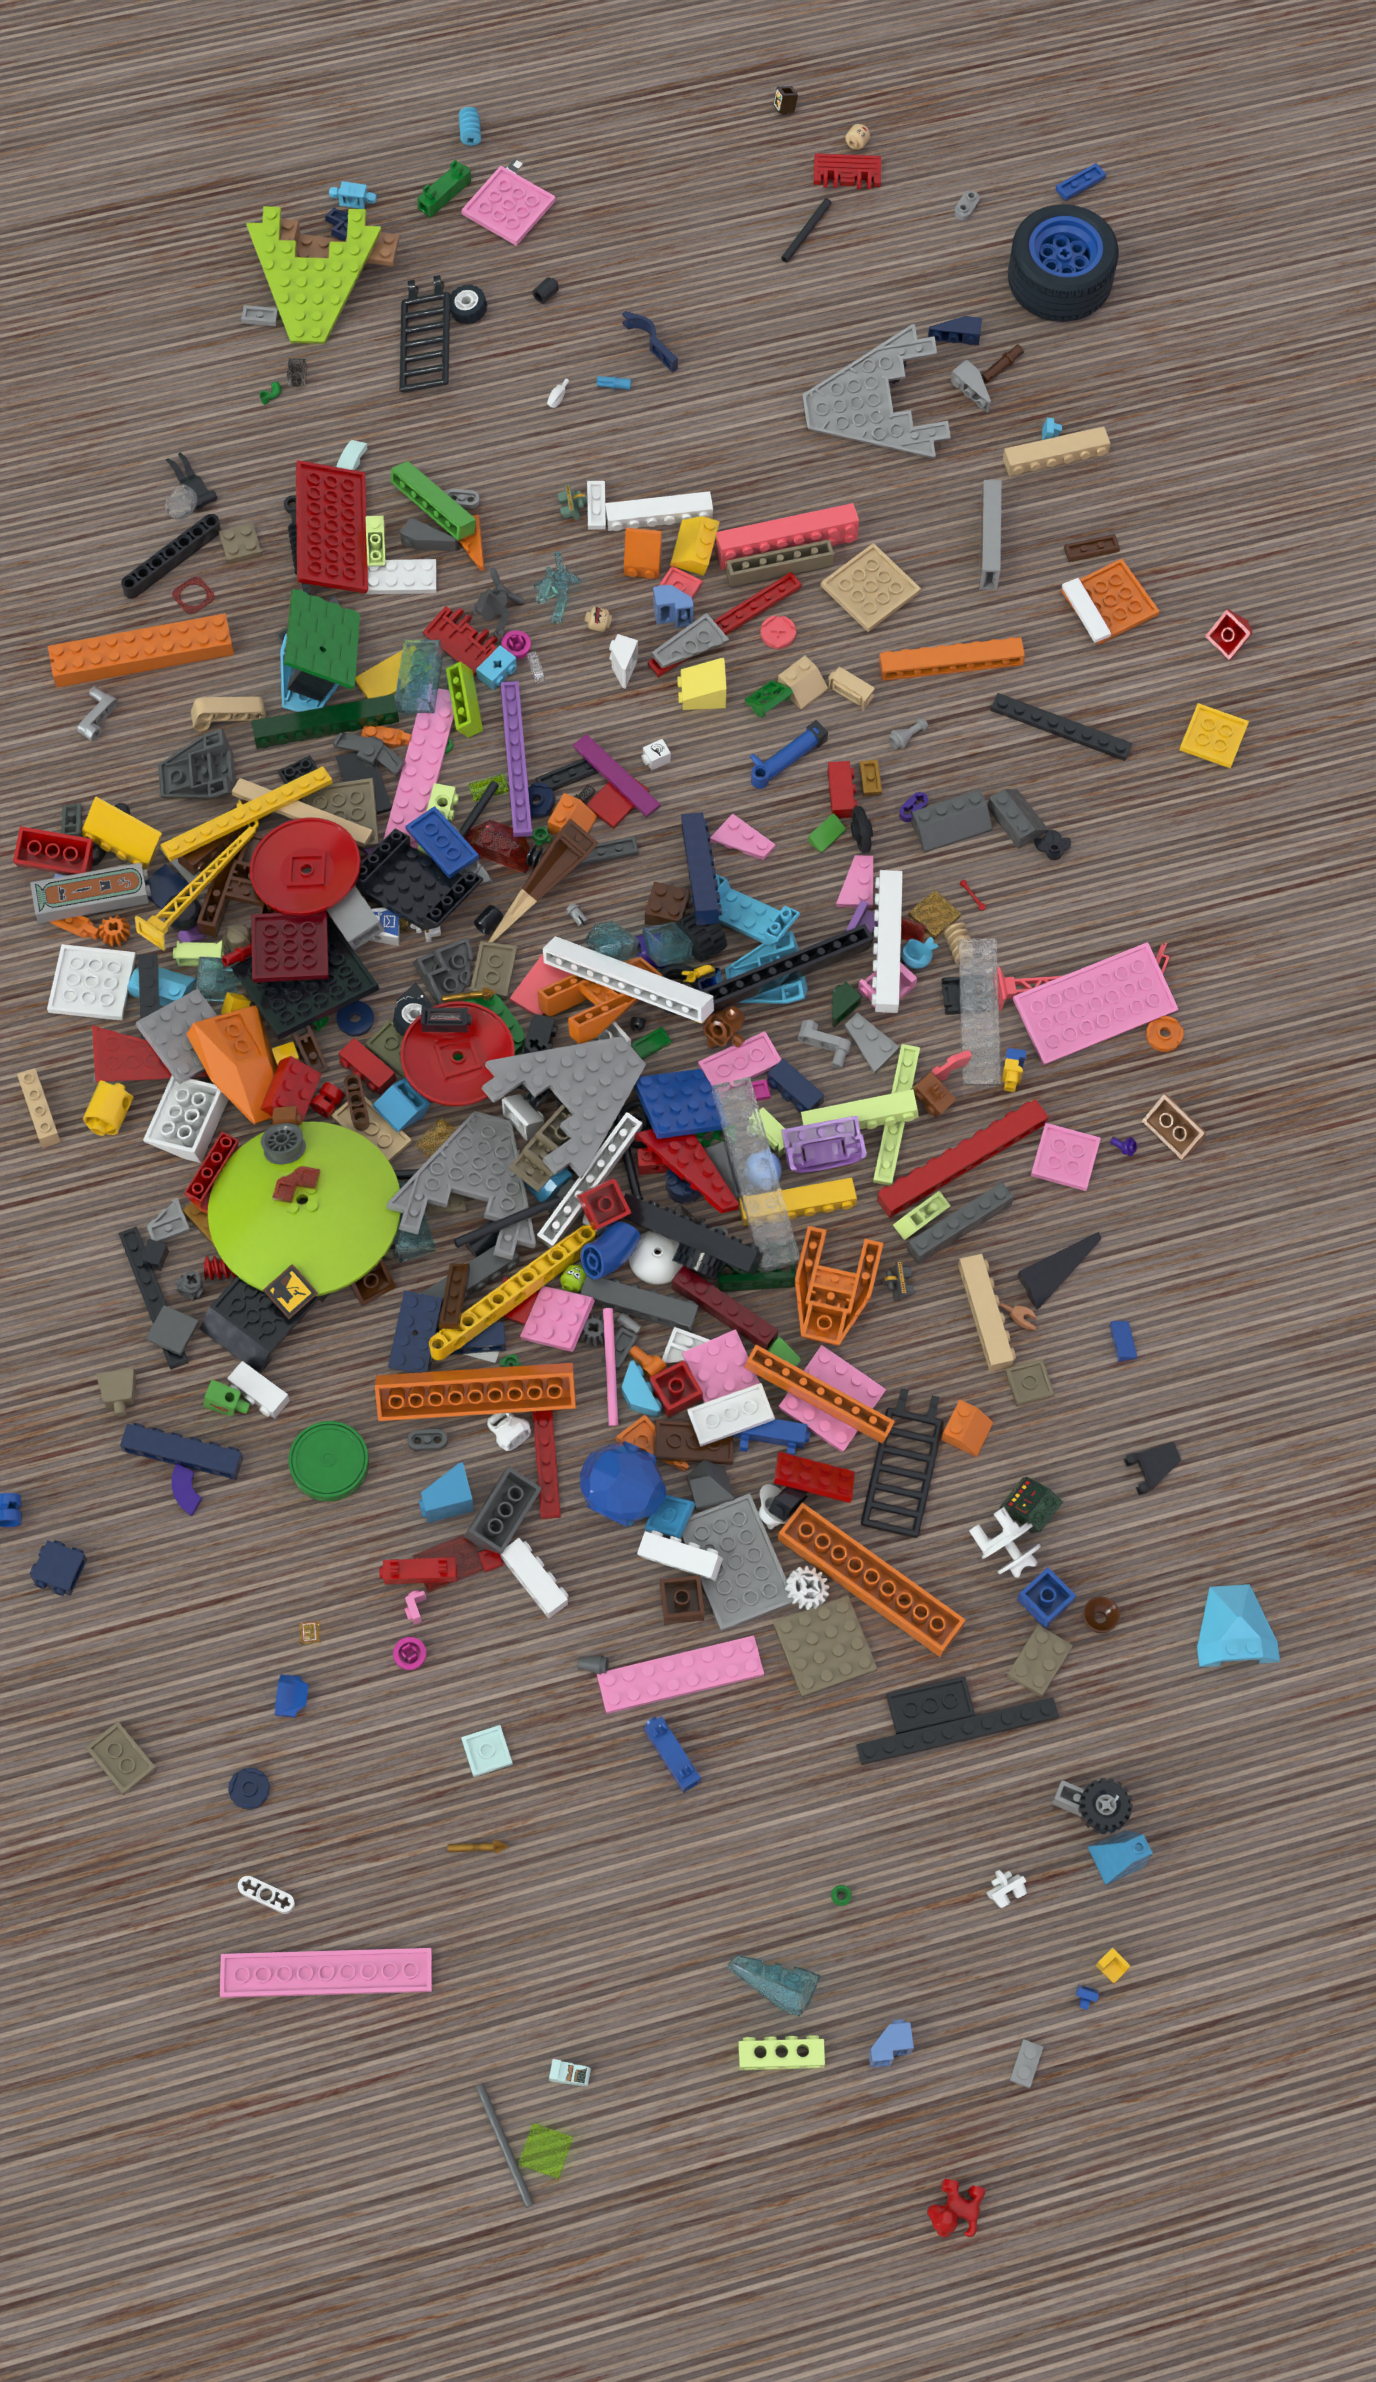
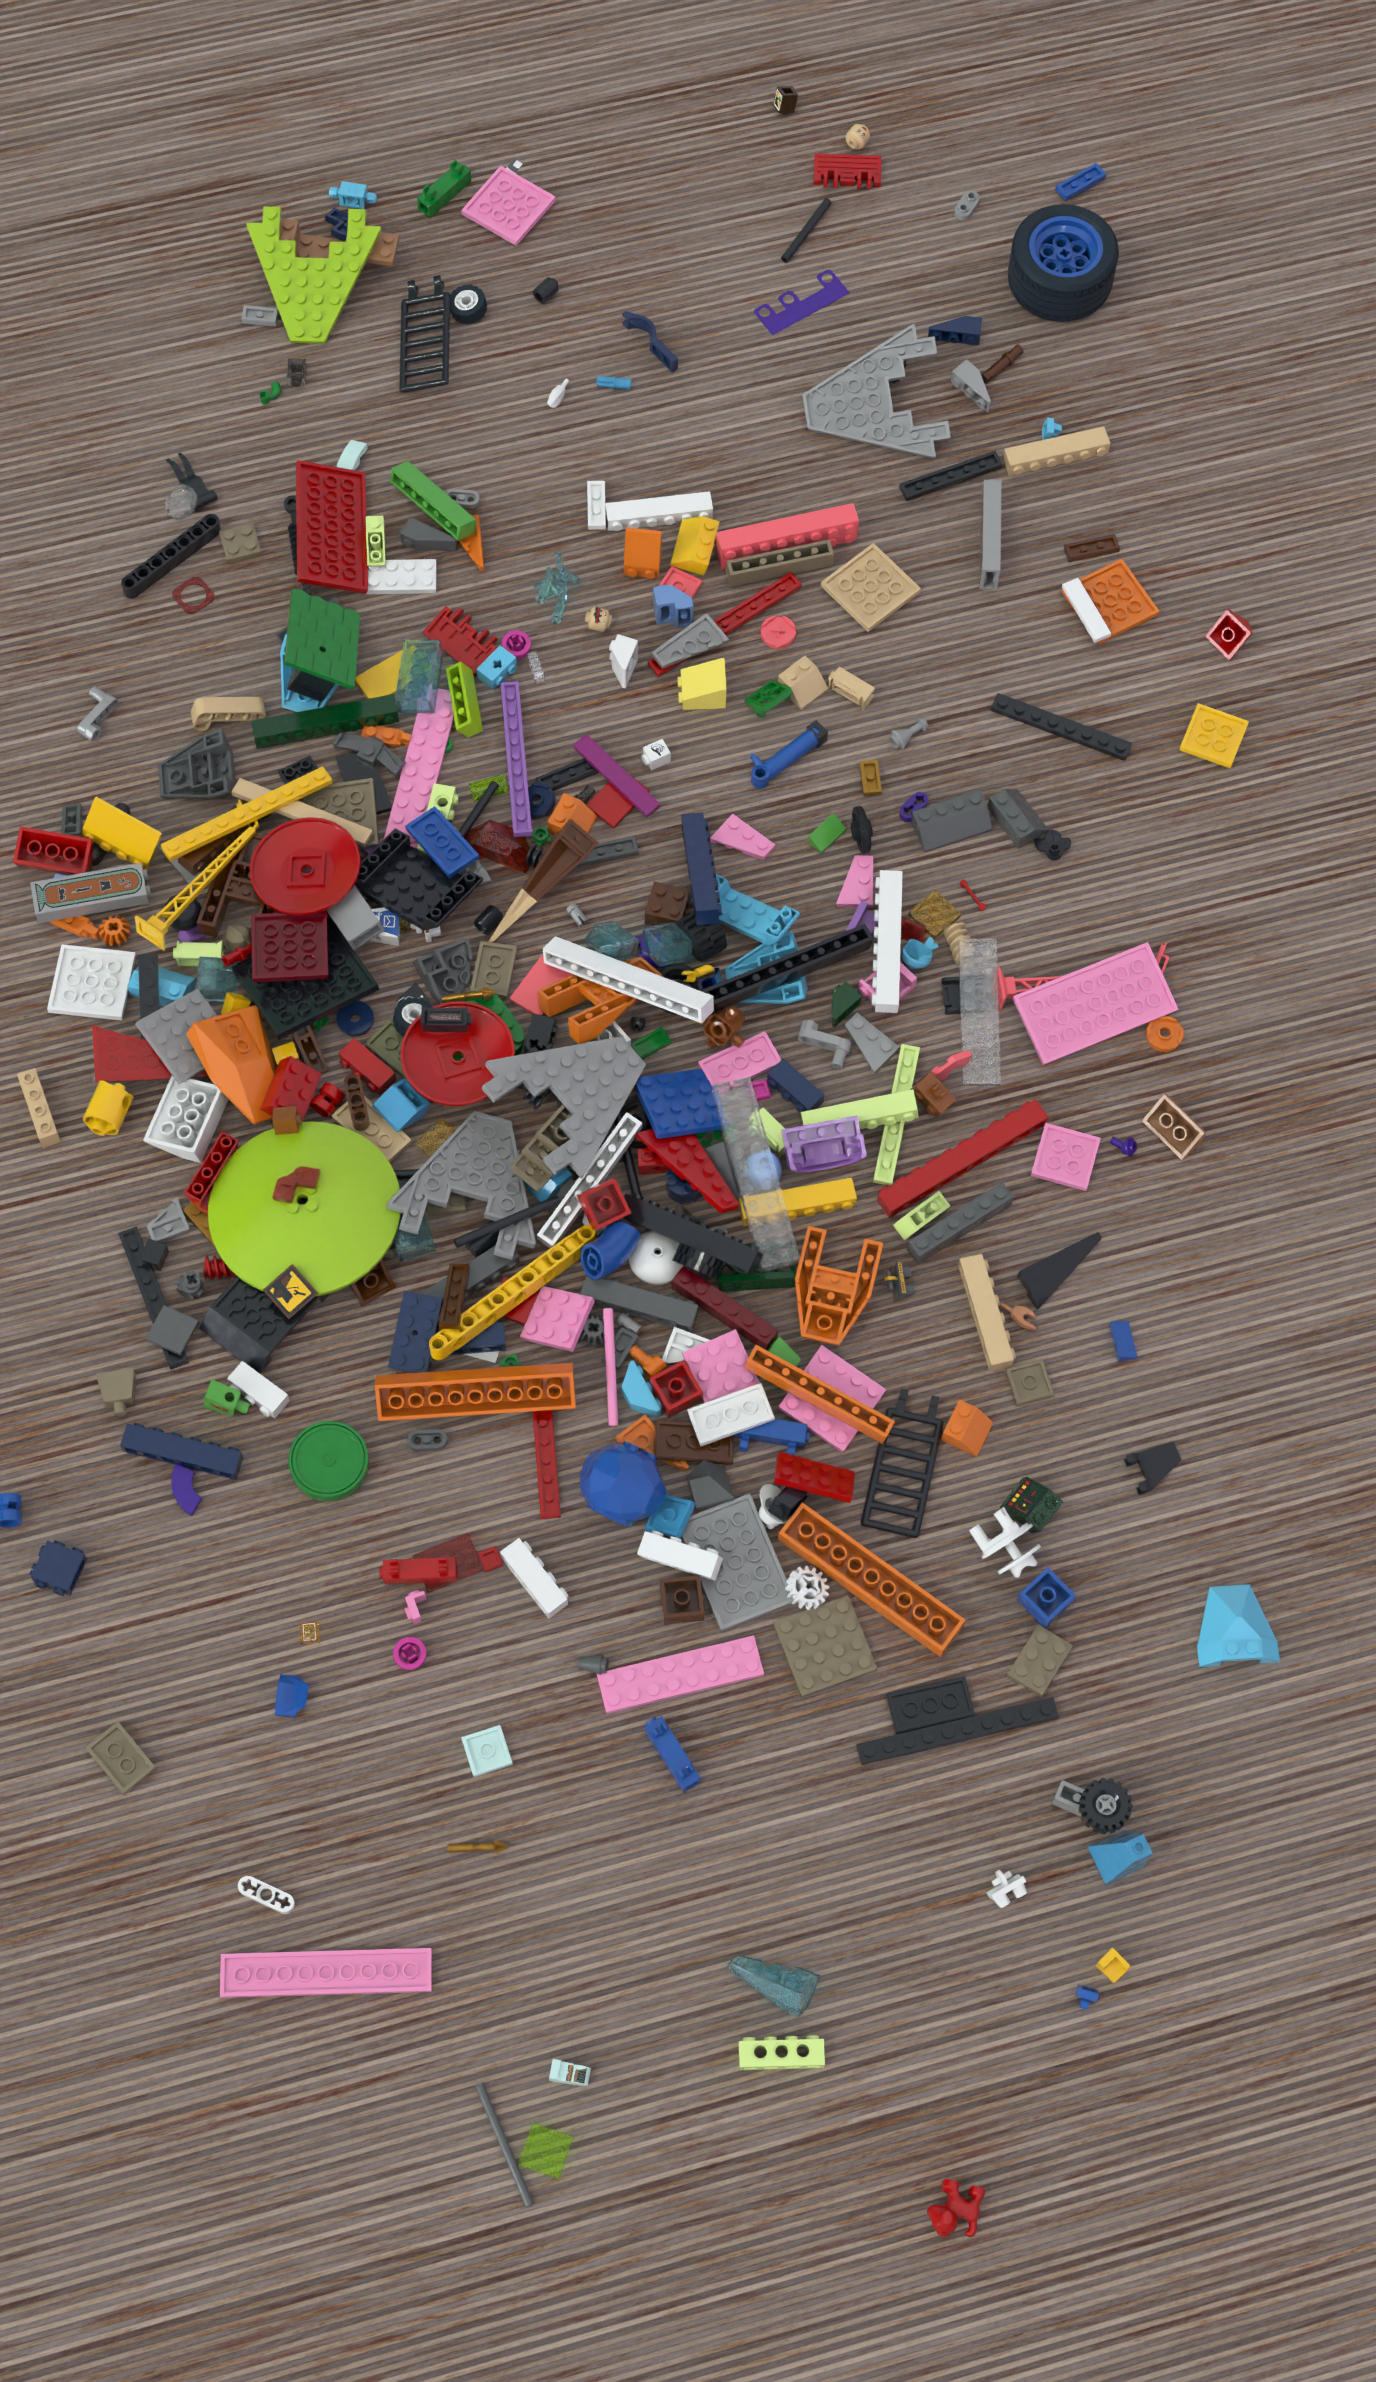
orange piece [48,613,234,688] -> none
dark blue tile [145,864,188,910] -> none
dark blue tile [228,1768,270,1810] -> none
dark grey wheel [261,1123,306,1165] -> none
dark azure slope [419,1462,474,1523] -> none
medium azure piece [459,107,481,146] -> none
dark grey slope [463,1467,542,1554] -> none
dark grey piece [472,568,524,637] -> none
white piece [487,1413,531,1451] -> none
white slope [502,1094,545,1141] -> none
sand green hips [558,484,588,520] -> none
lime head [560,1264,587,1293] -> none
red brick [827,761,858,819] -> none
green plate [831,1885,852,1906] -> none
medium blue piece [868,2019,914,2068] -> none
orange brick [879,637,1025,681] -> none
yellow hips [1001,1048,1026,1092] -> none
light grey plate [1010,2039,1043,2089] -> none
reddish brown piece [1083,1596,1120,1633] -> none
none -> dark purple piece [754,270,850,335]
none -> black plate [899,451,1002,501]

